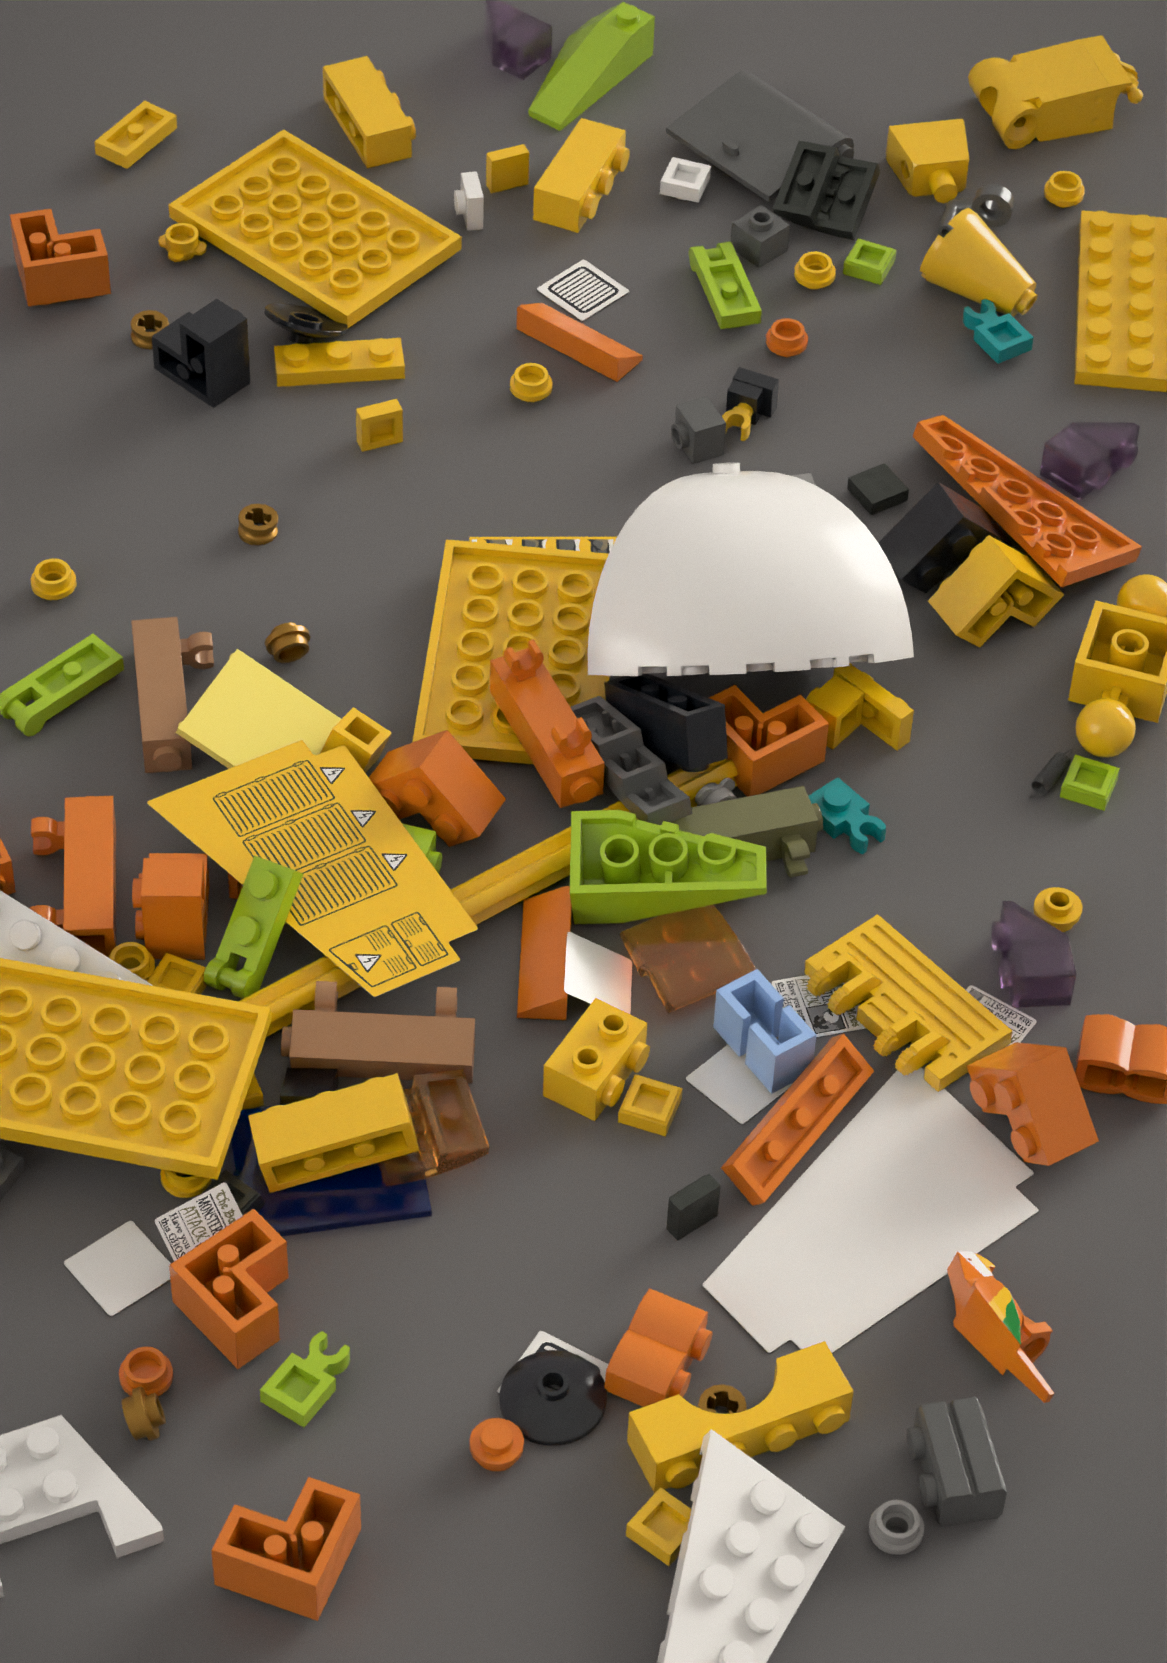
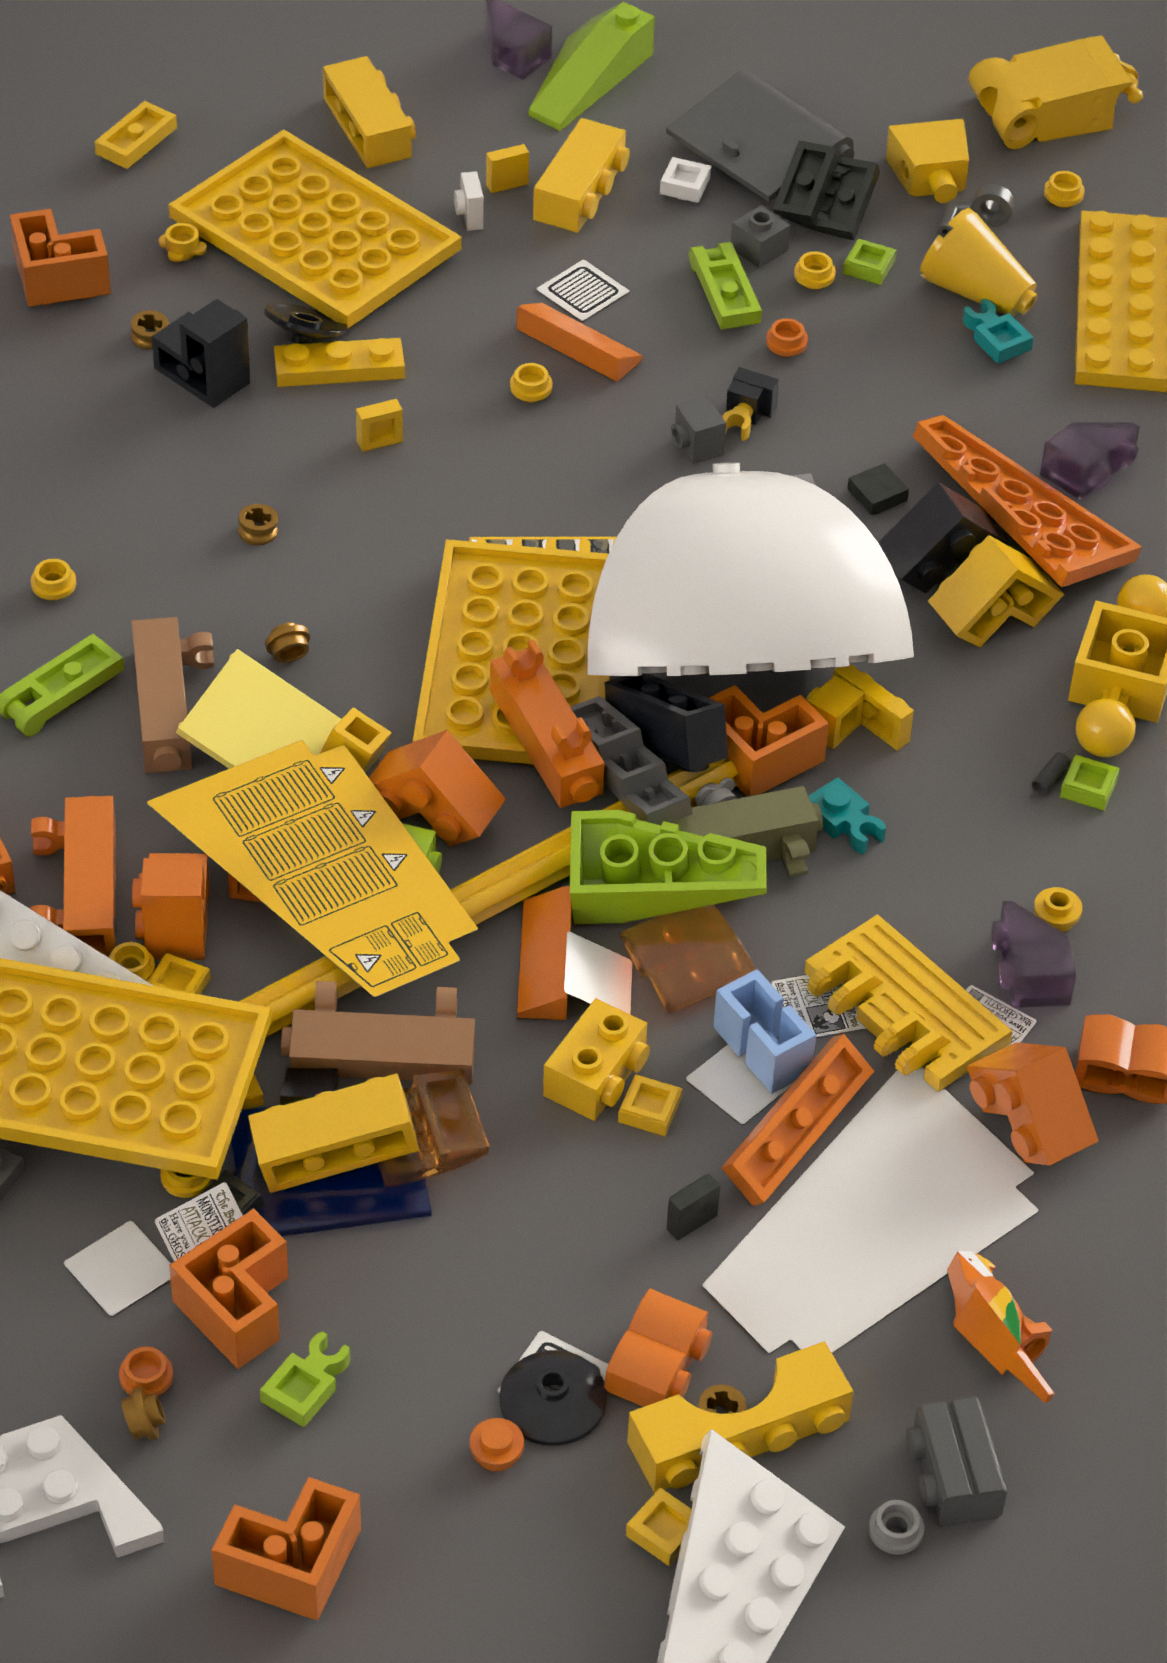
lime plate [204,855,303,999] -> none

